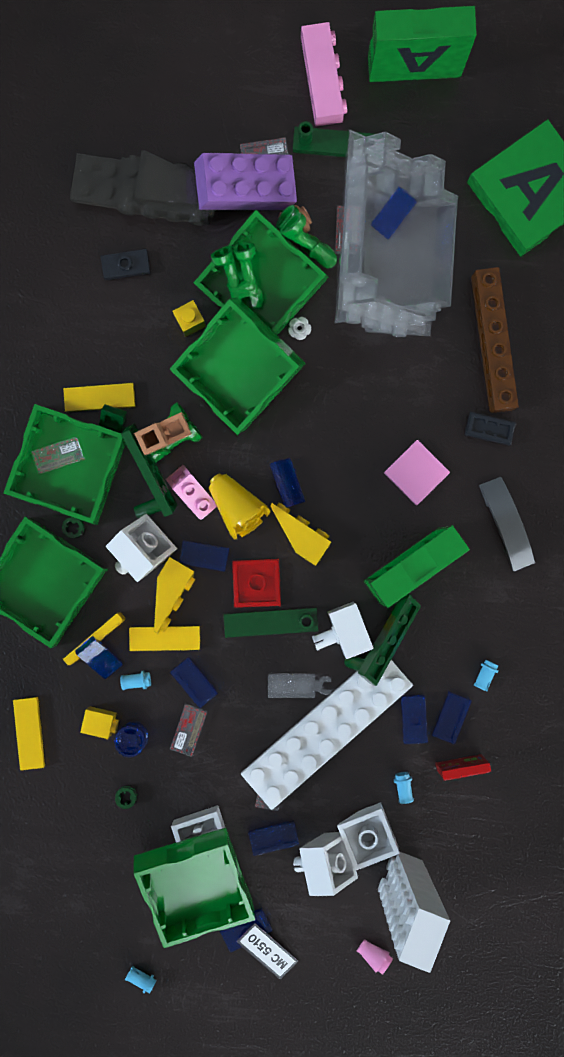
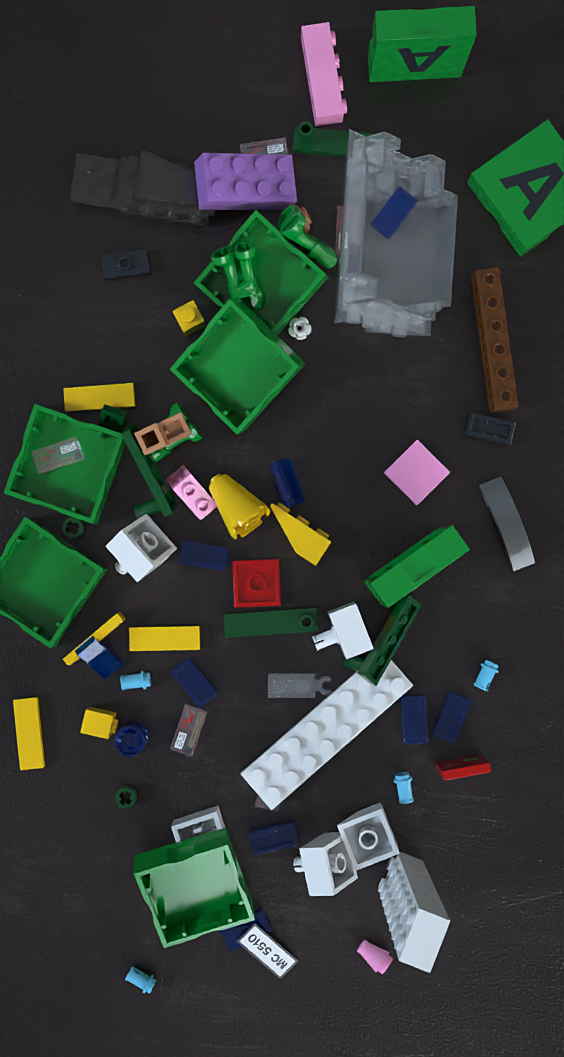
yellow slope [154,557,196,634] -> none

